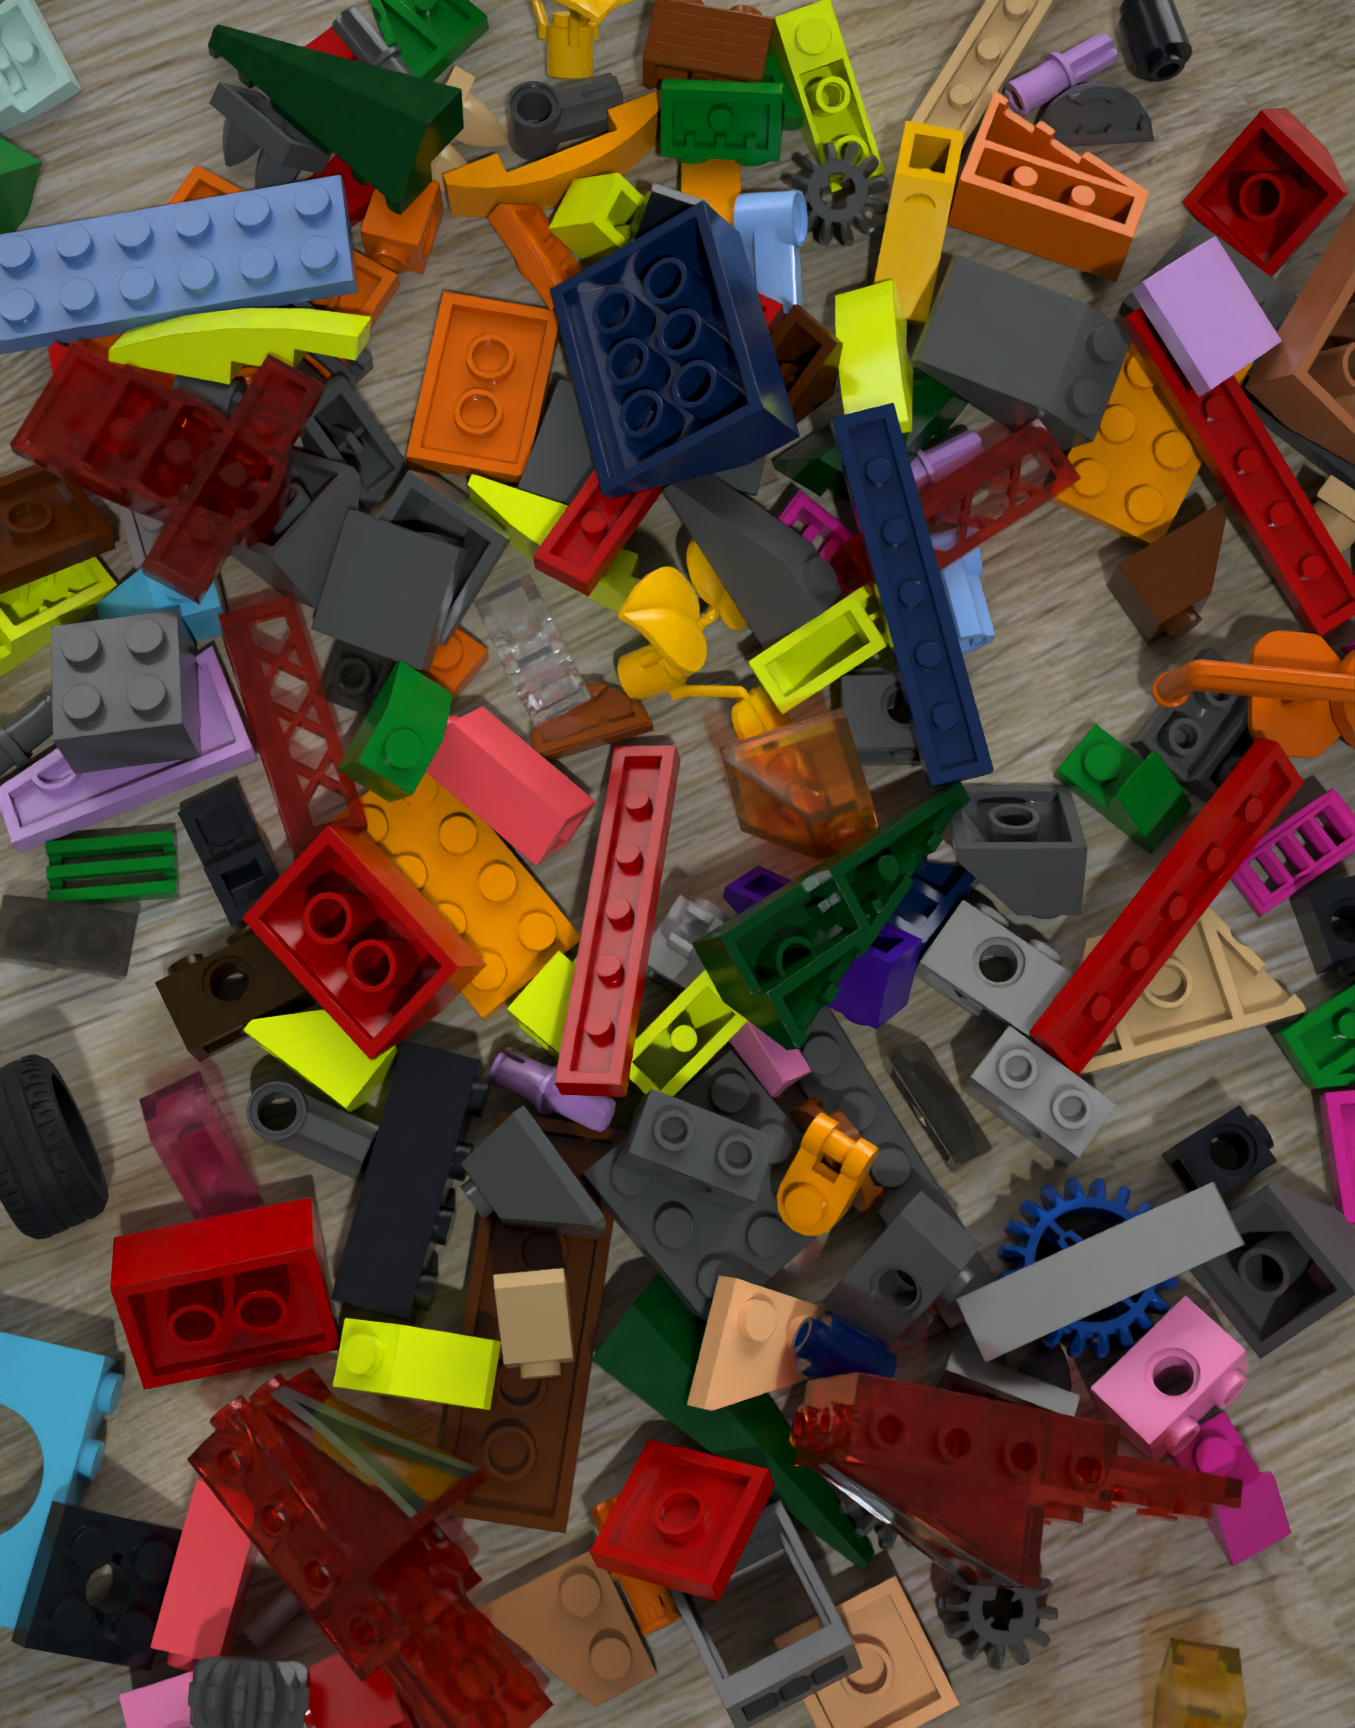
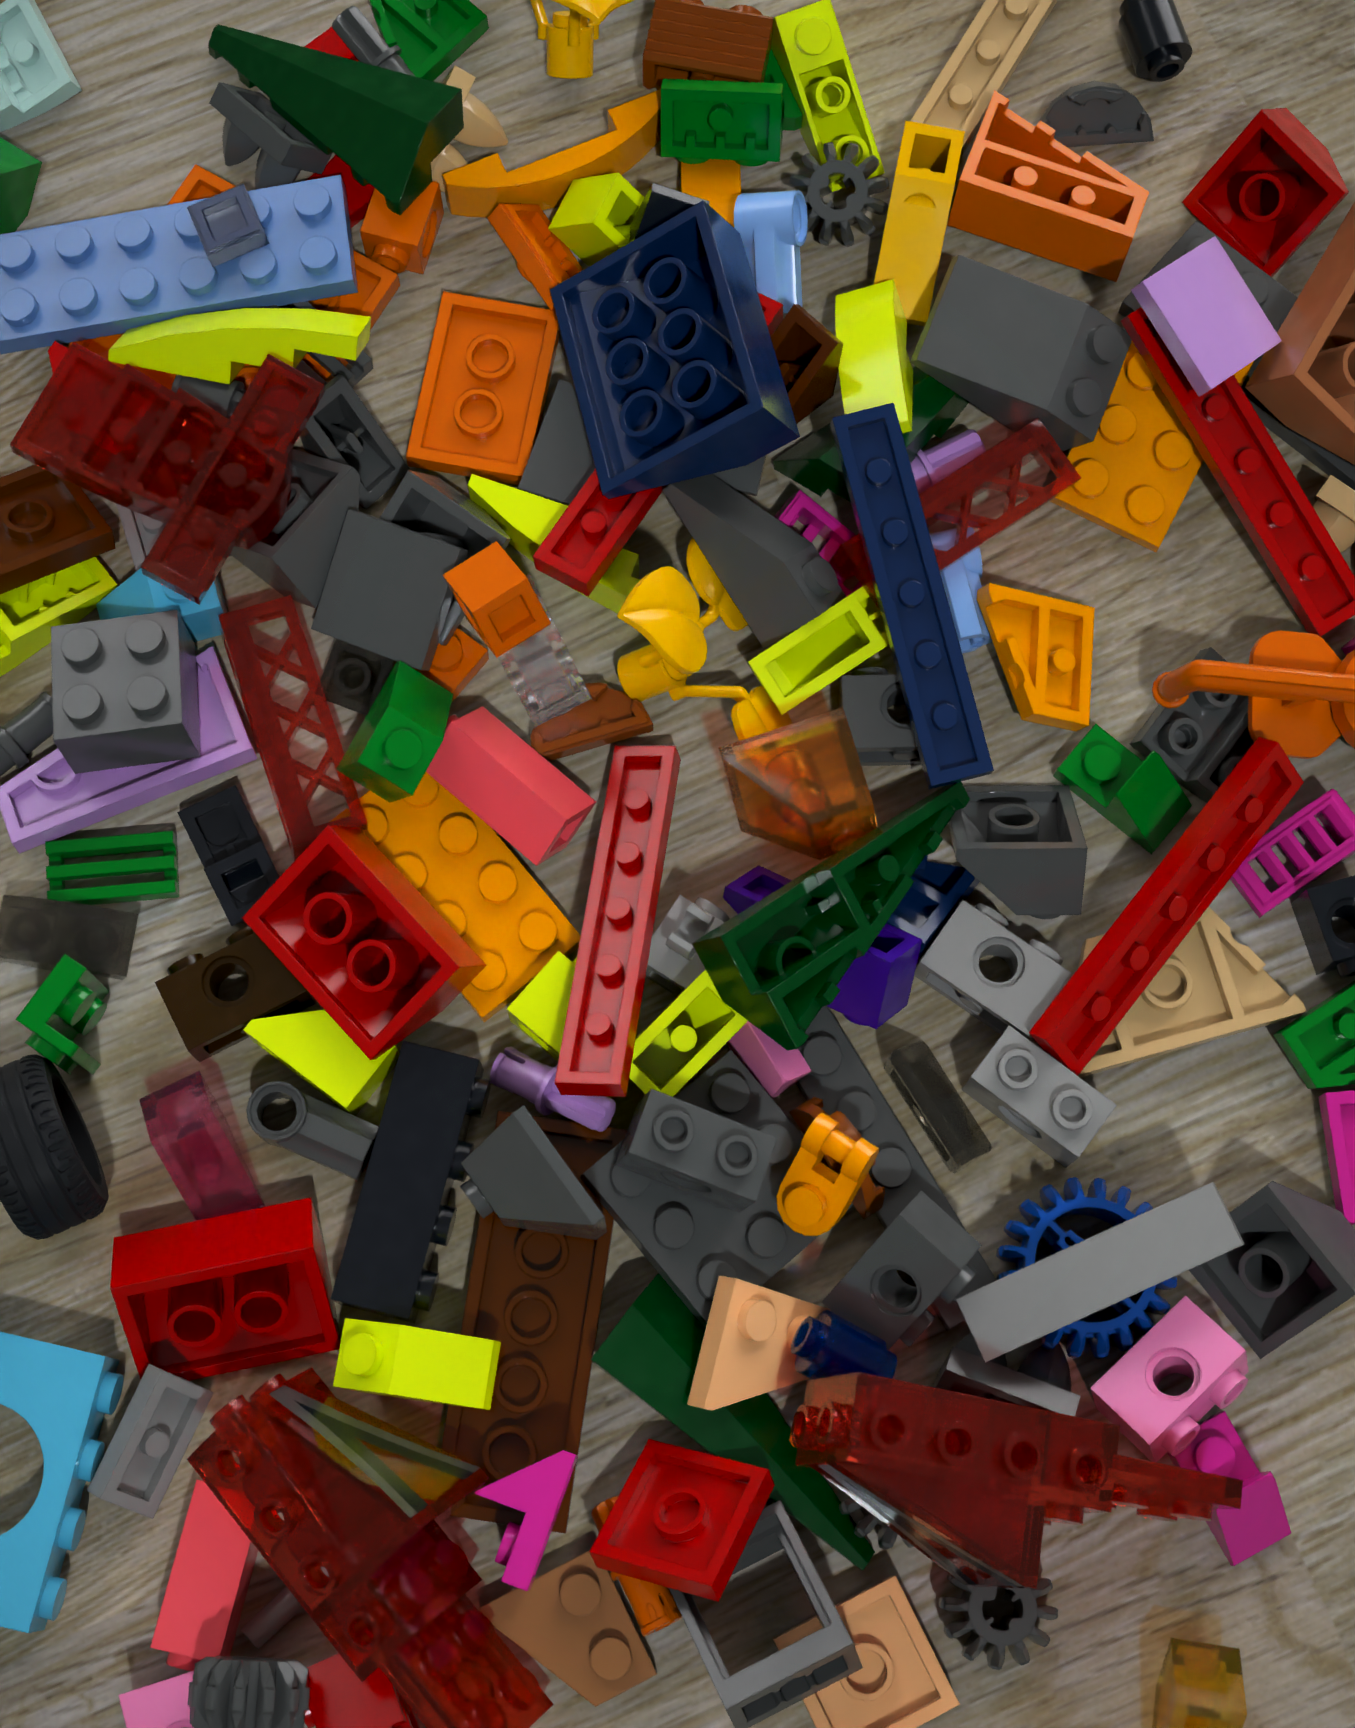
black brick [11,1501,182,1671] -> none
tan slope [493,1268,575,1379] -> none
dark grey piece [508,72,624,161] -> none
lavender axle [1004,34,1118,118] -> none
reddish brown slope [1107,503,1227,645] -> none
black brick [1161,1105,1277,1196] -> none
none -> green bracket [16,954,109,1075]
none -> light grey plate [87,1364,214,1519]
none -> dark blue tile [187,184,270,267]
none -> orange brick [443,541,551,658]
none -> dark pink slope [474,1450,578,1591]
none -> light orange wing [977,583,1095,732]

